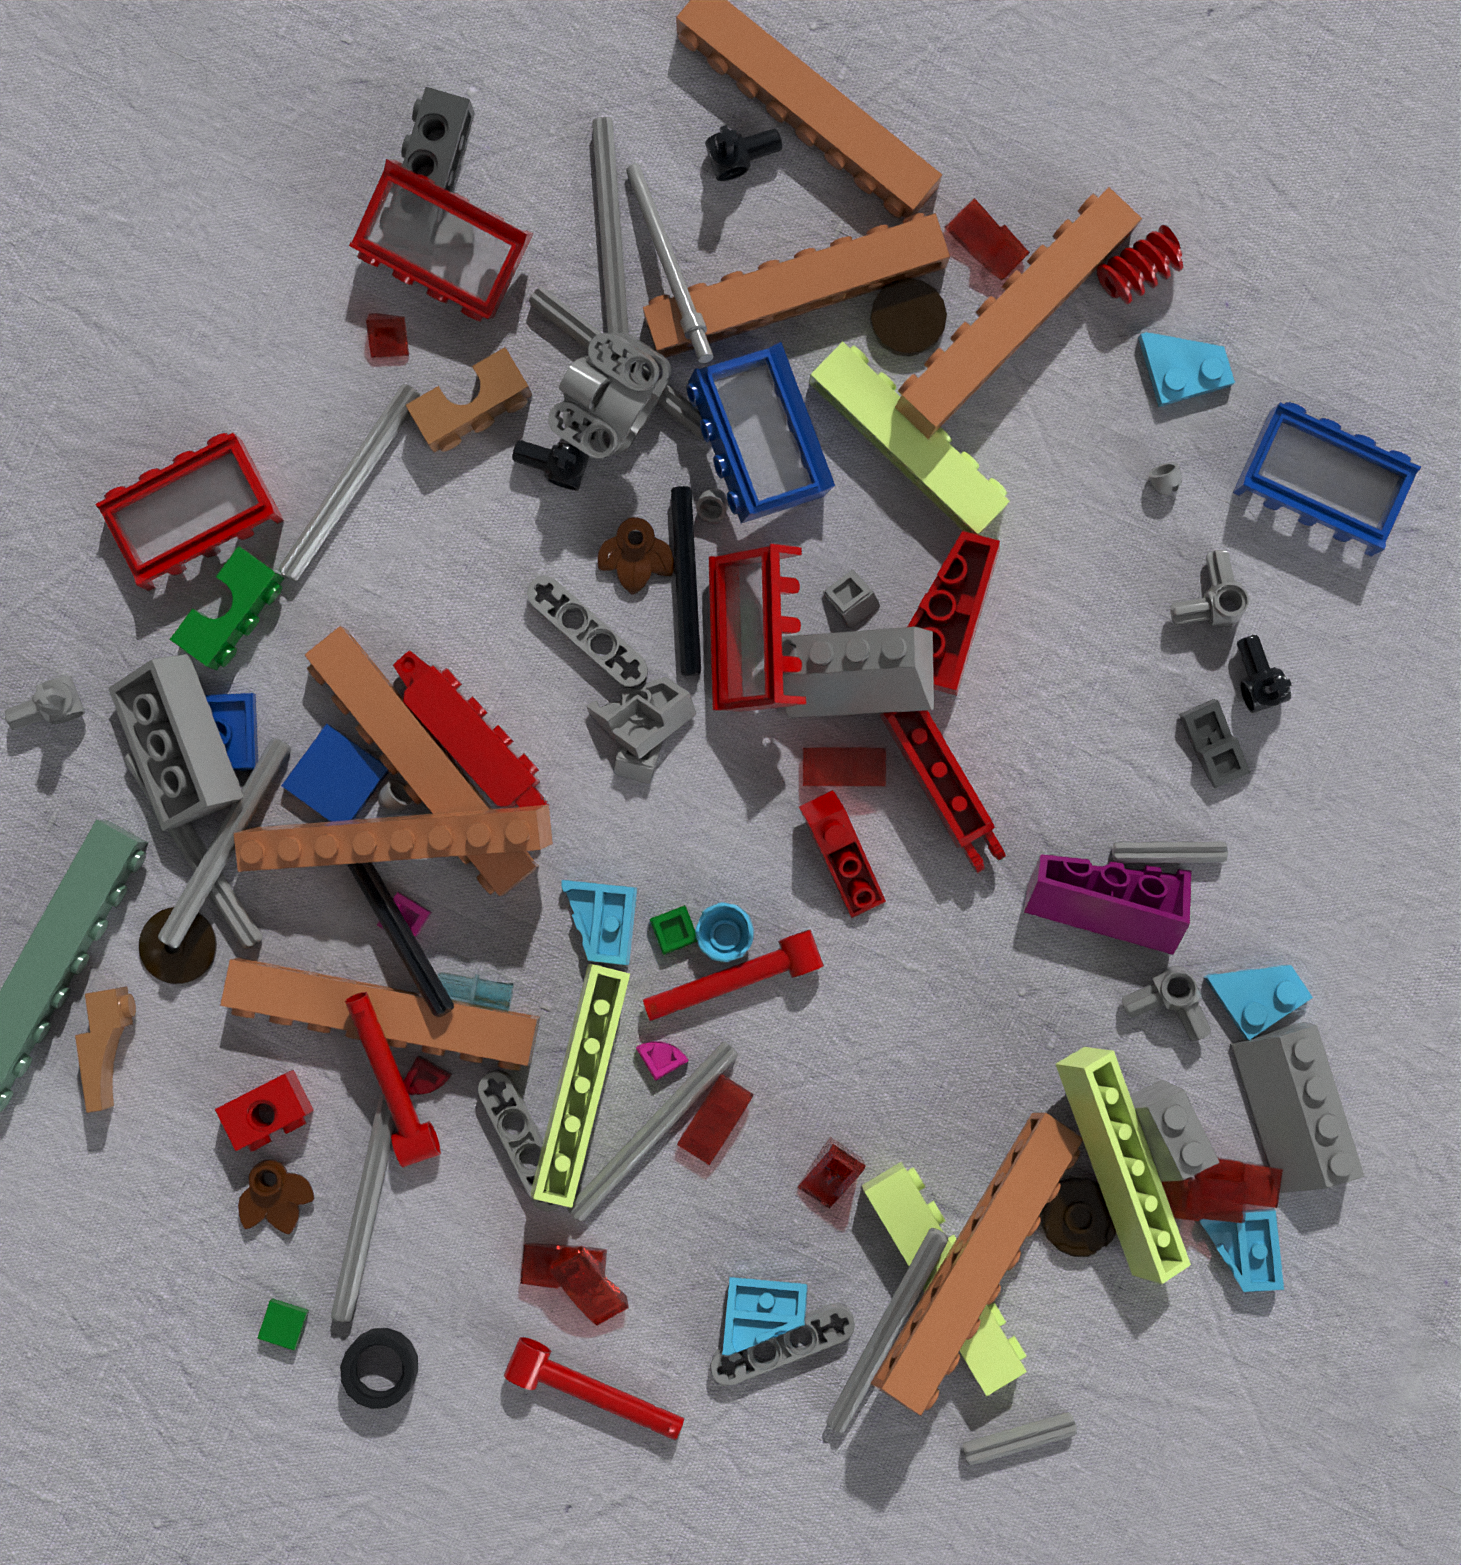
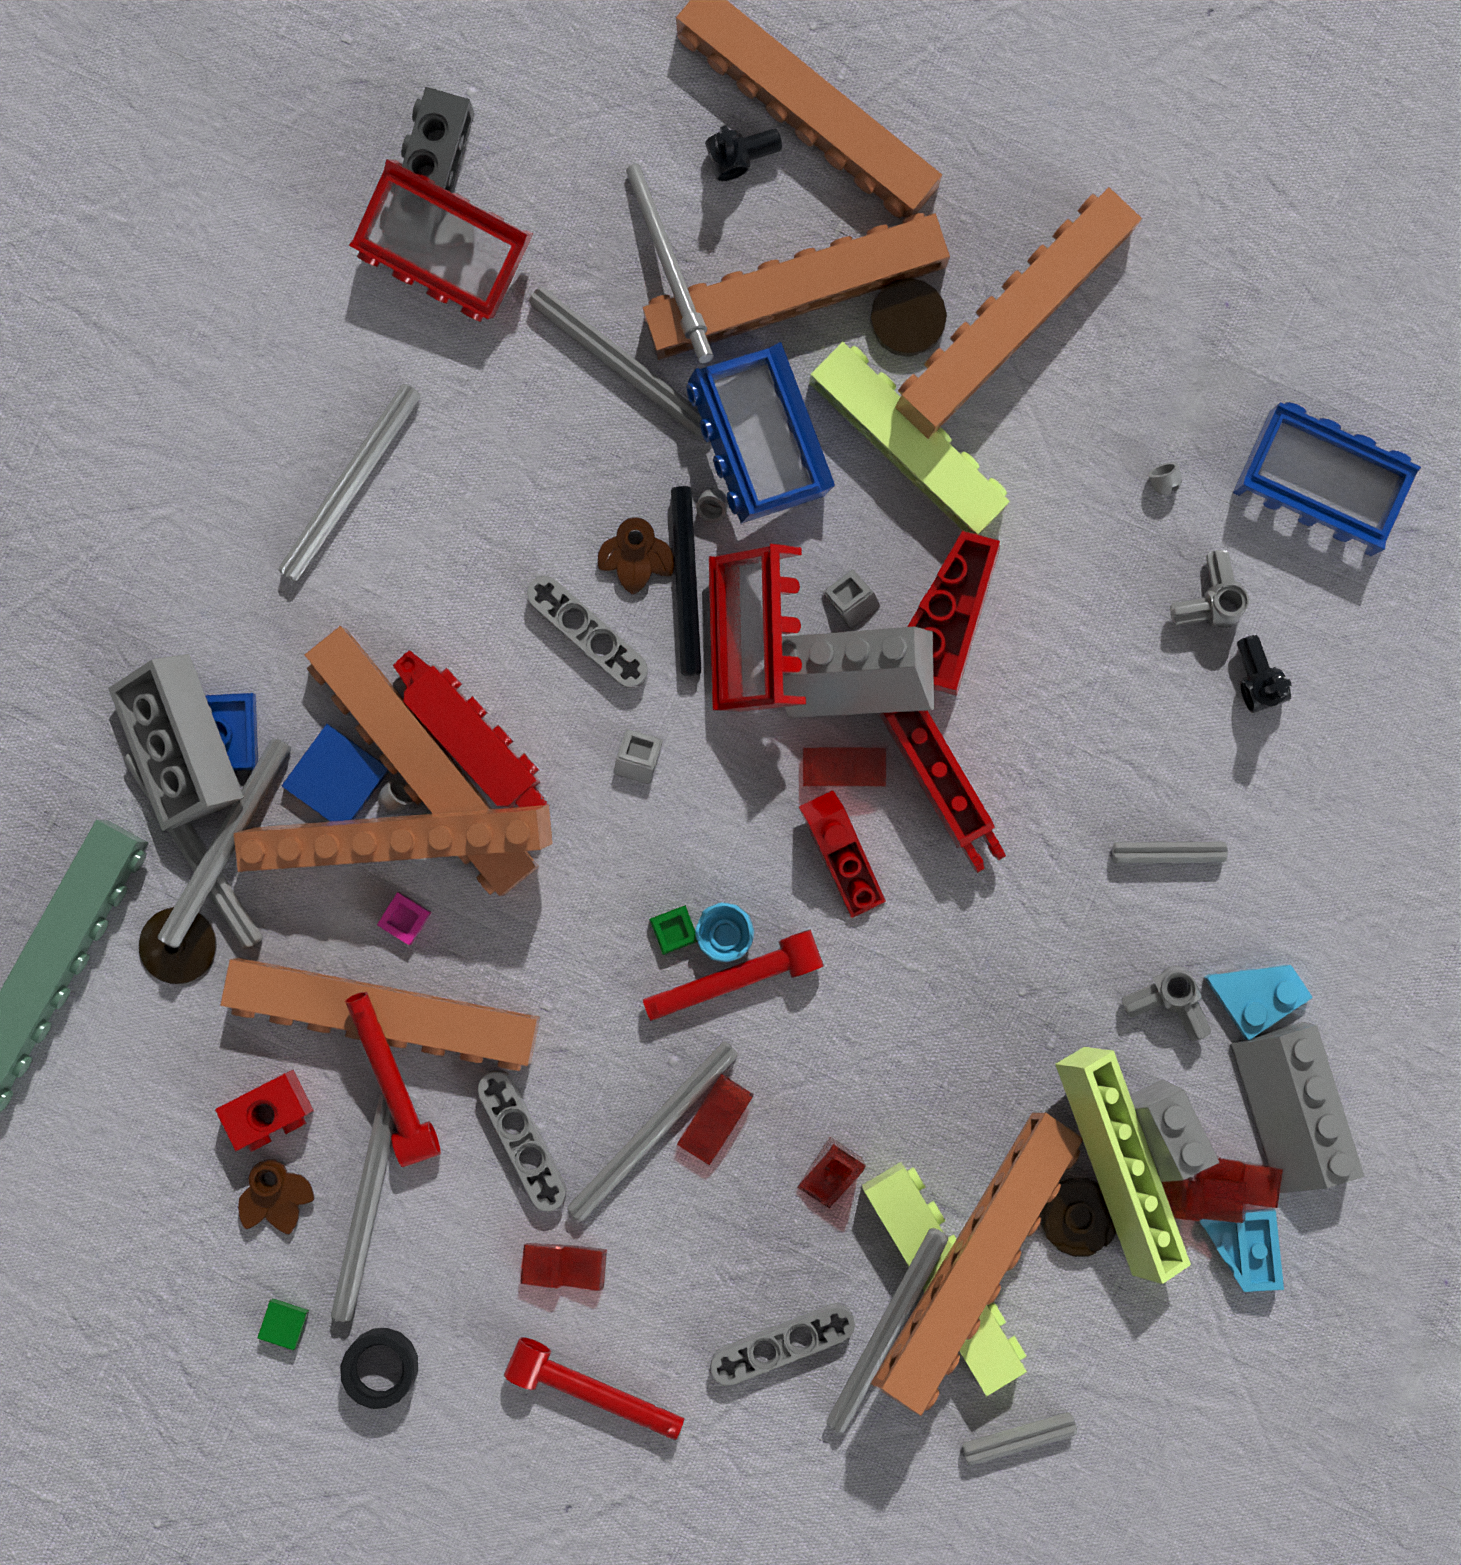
light grey axle [5,676,85,730] -> none
medium nougat slope [75,986,136,1113] -> none
window [95,433,284,591] -> none
green arch [169,546,285,671] -> none
black axle [347,862,454,1017] -> none
clear red slope [366,313,409,358] -> none
dark red tile [403,1056,452,1095] -> none
medium nougat arch [405,347,532,453] -> none
clear light blue axle [438,972,514,1008] -> none
black axle [512,440,589,491] -> none
yellowish green brick [530,964,630,1208] -> none
light grey piece [548,333,672,459] -> none
clear red slope [549,1245,629,1326] -> none
medium azure wing [561,880,637,965] -> none
light grey slope [586,677,696,759] -> none
light grey axle [592,117,629,334] -> none
dark pink tile [636,1041,689,1081] -> none
medium azure wing [722,1277,808,1356] -> none
clear red slope [944,198,1030,280] -> none
magenta wedge [1024,854,1192,955] -> none
red piece [1097,225,1184,304] -> none
medium azure wing [1138,332,1235,407] -> none
dark grey slope [1179,699,1251,788] -> none

